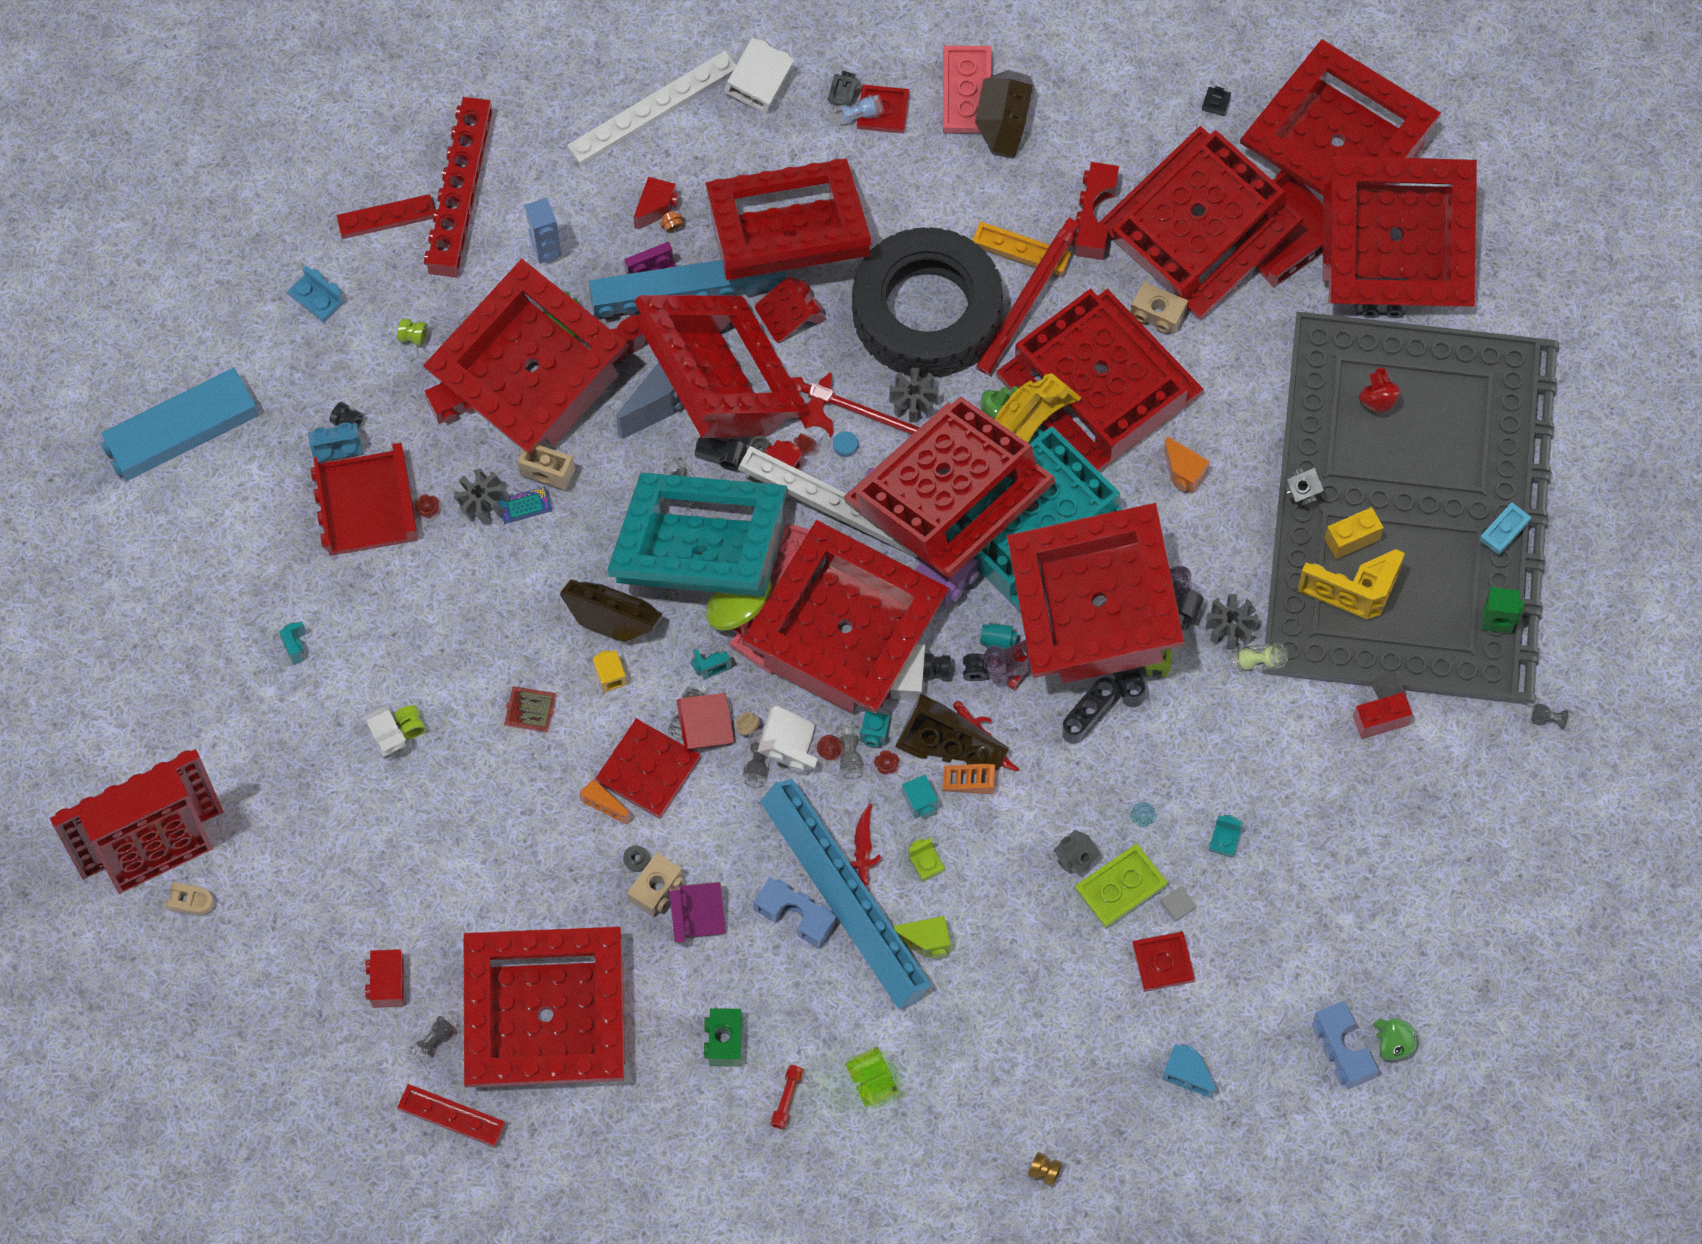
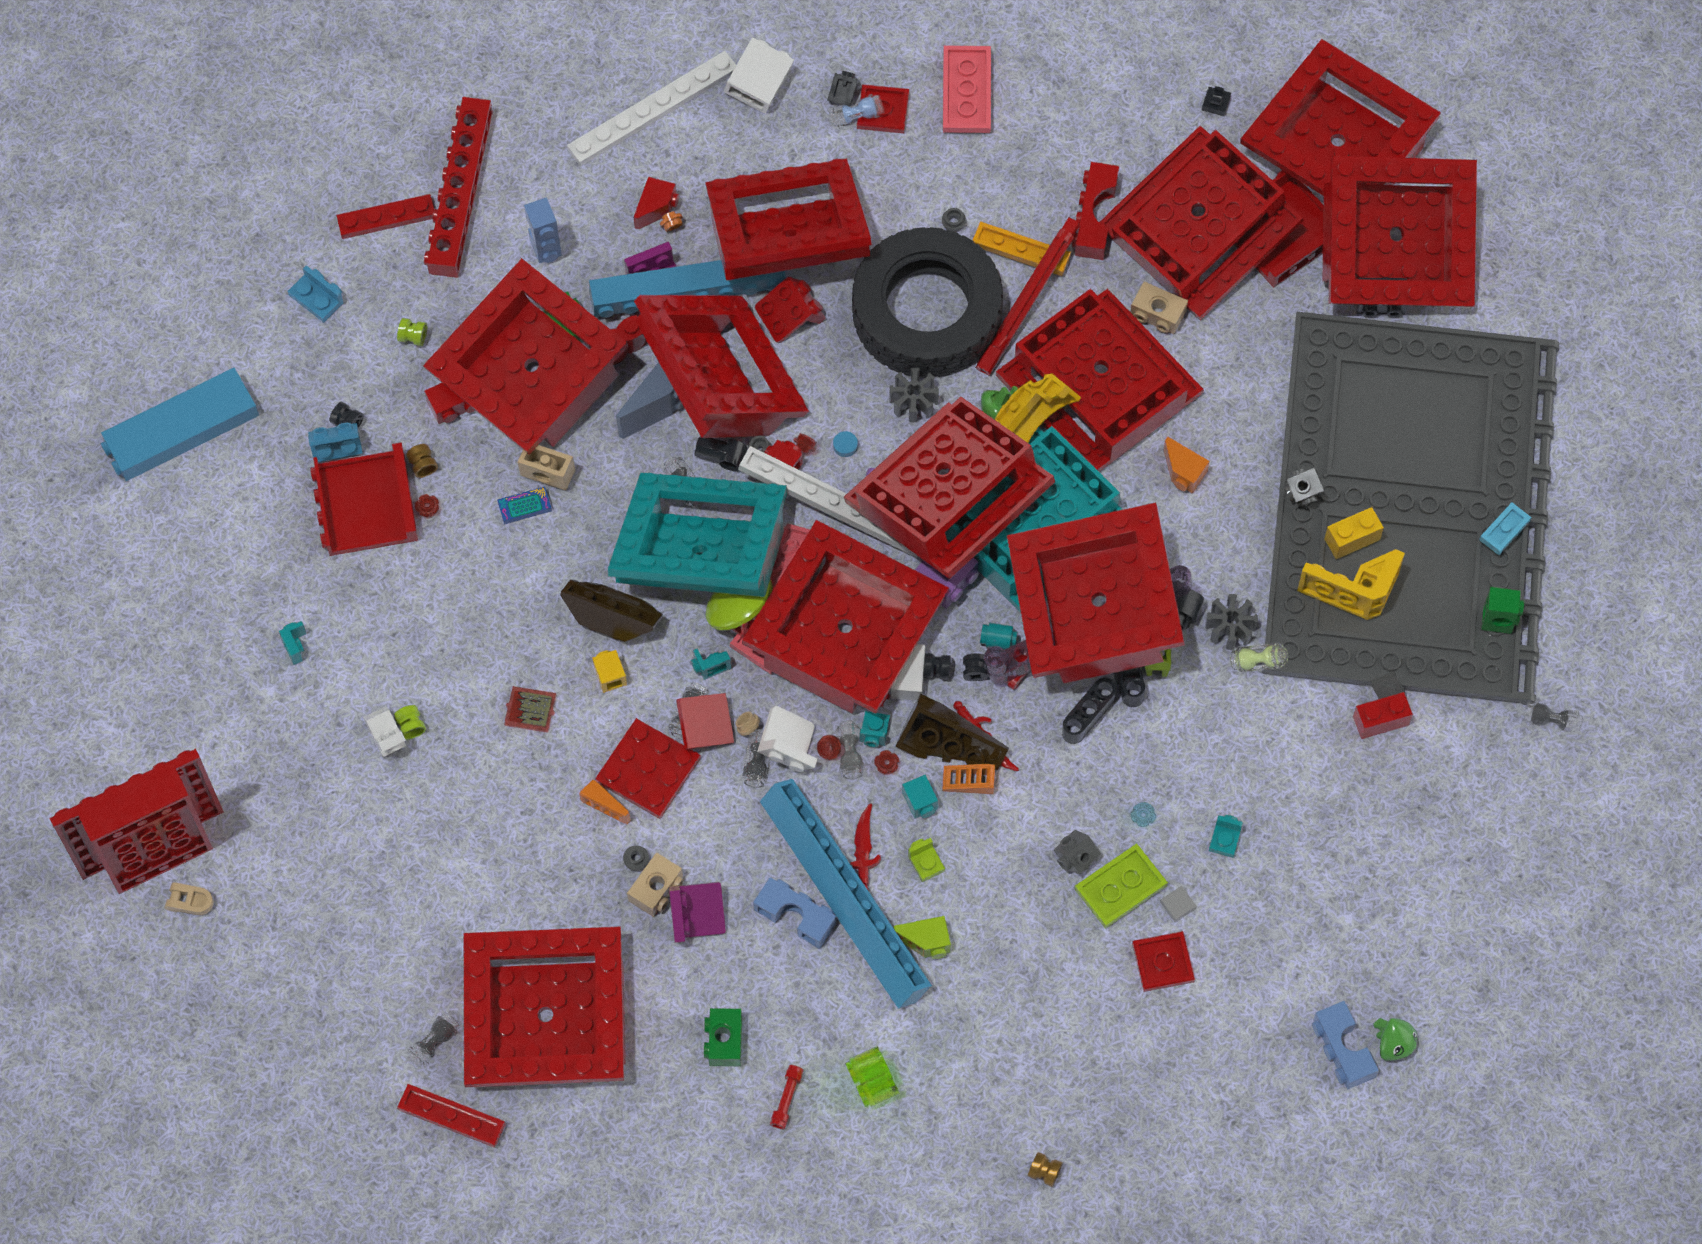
red brick [365,949,404,1008] -> none
dark grey gear [454,469,510,524] -> none
red piece [791,372,920,439] -> none
dark brown wedge [975,70,1033,159] -> none
dark azure slope [1162,1044,1215,1099] -> none
red piece [1358,368,1400,413] -> none
none -> pearl gold wheel [406,444,438,478]
none -> dark grey plate [942,208,966,231]

